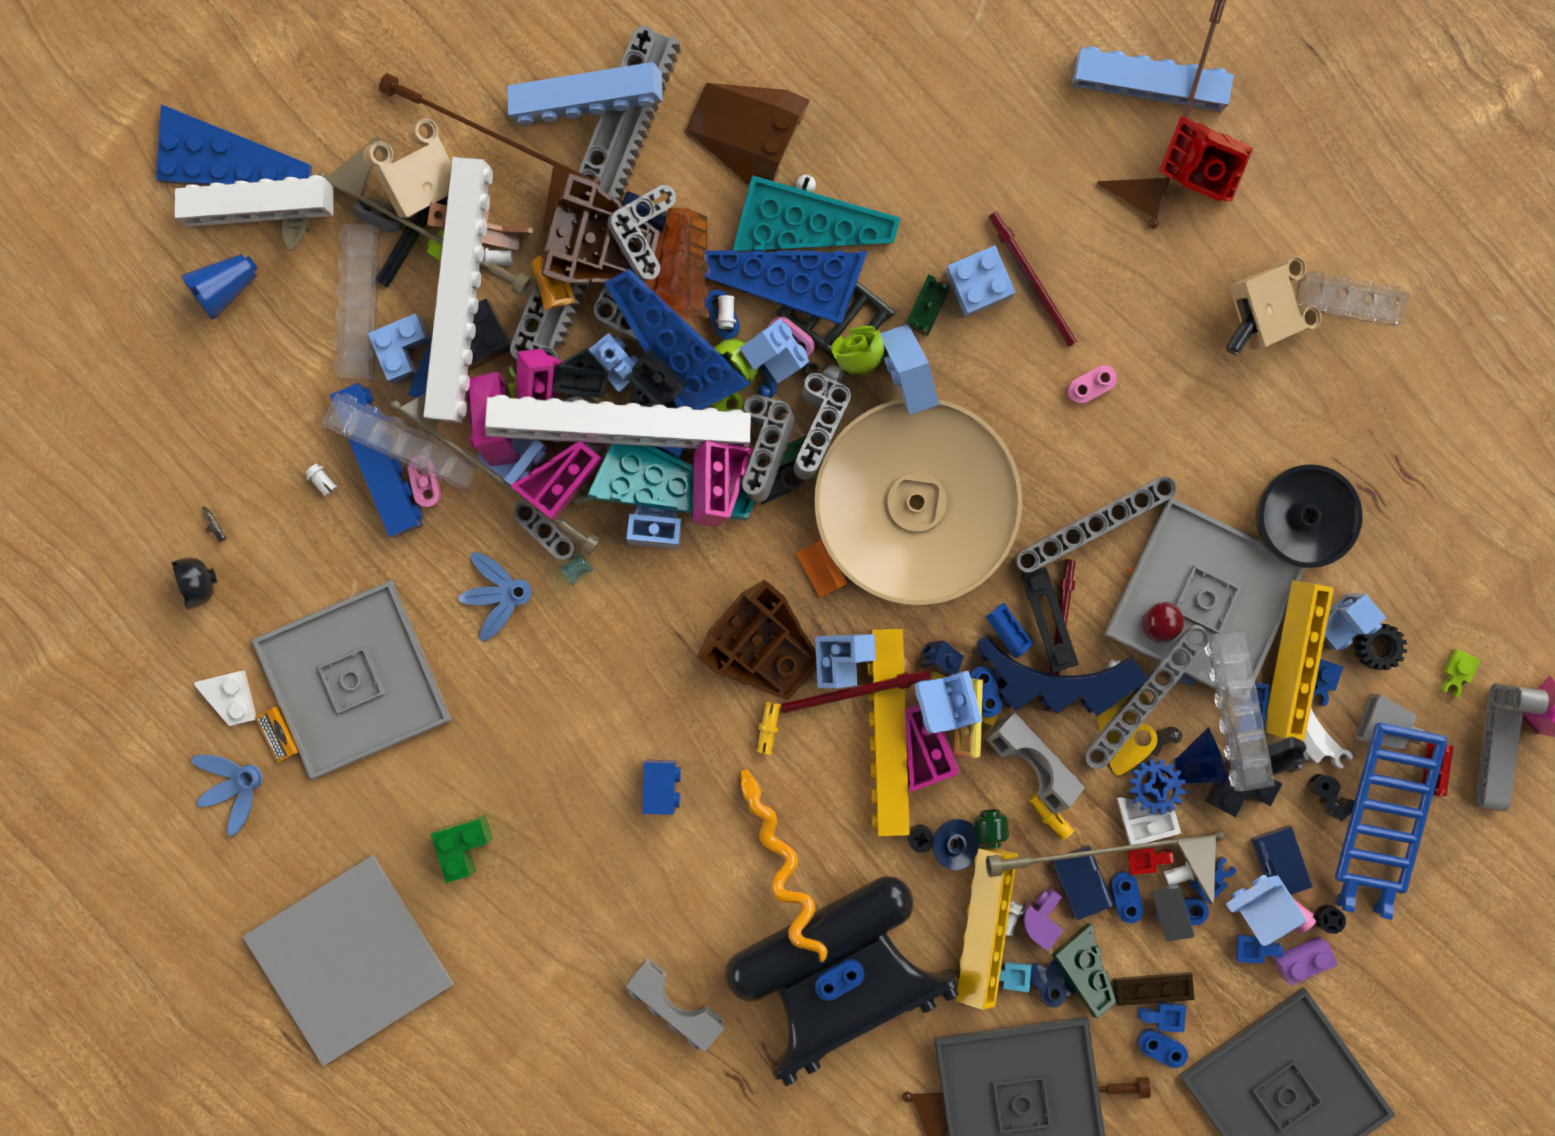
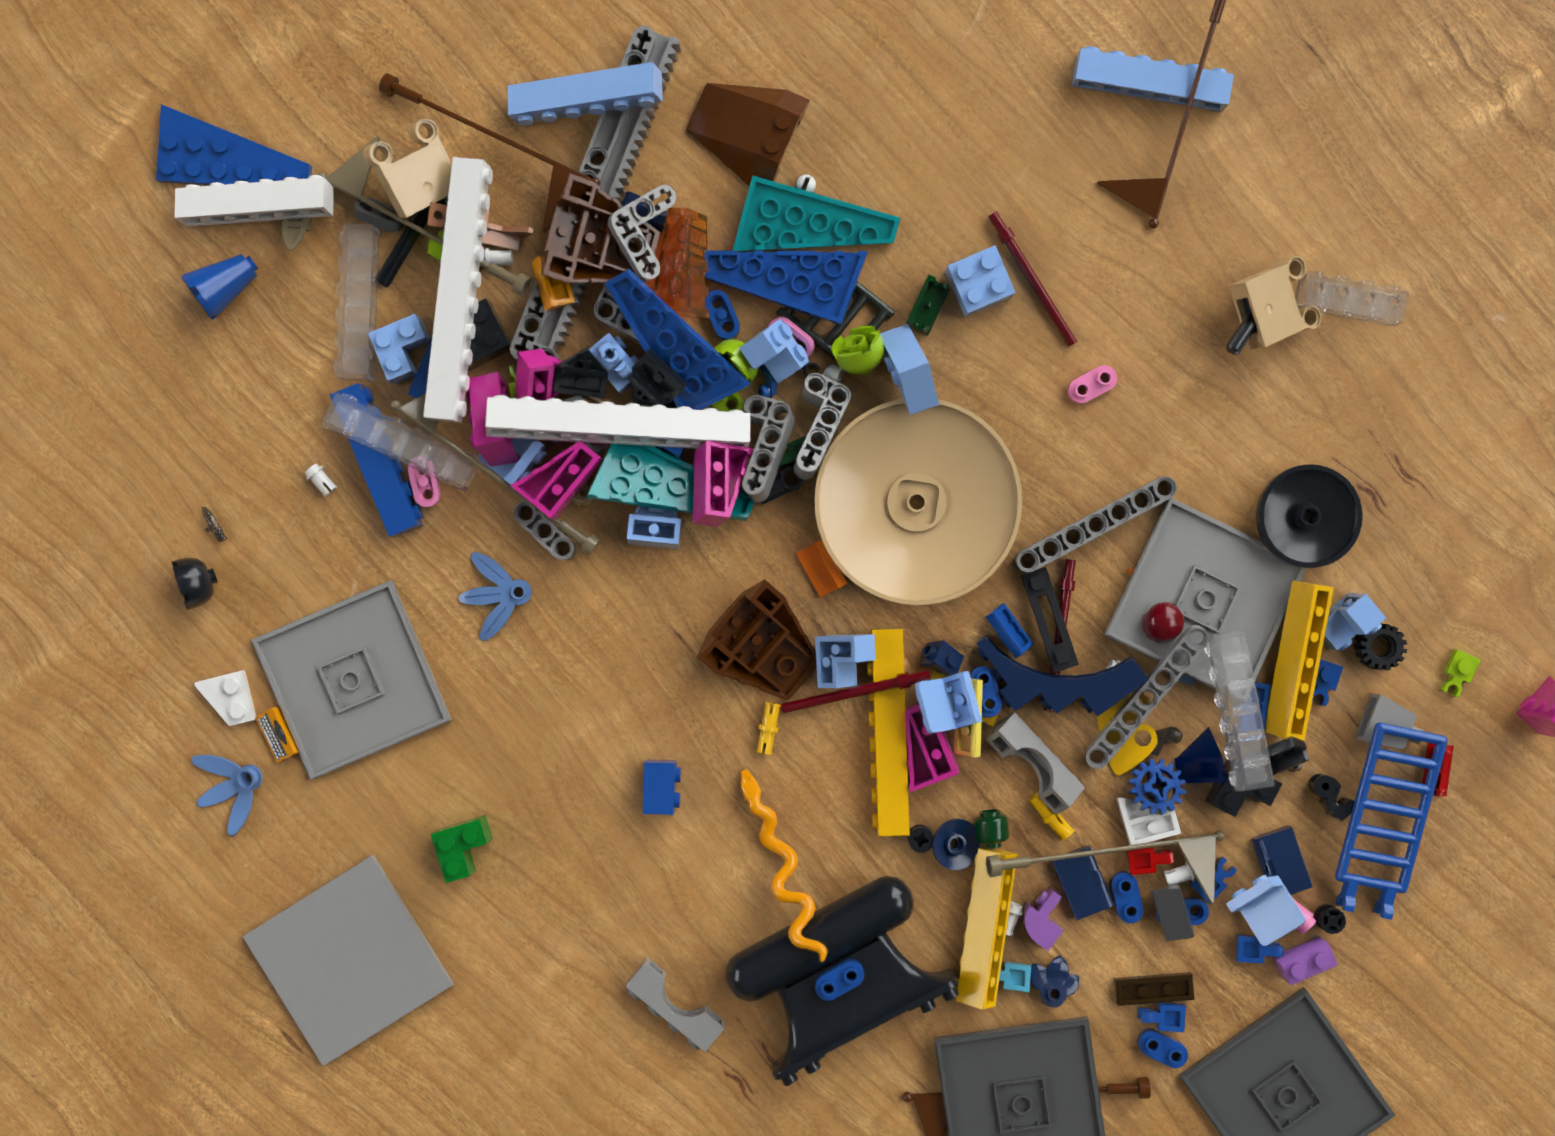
clear light blue bush [559,552,594,585] -> none
white pin [716,295,736,329] -> none
wing [1051,923,1116,1018] -> none
red slope [1159,117,1253,202] -> none
white piece [1302,709,1353,769] -> none
light grey beam [1475,683,1549,812] -> none

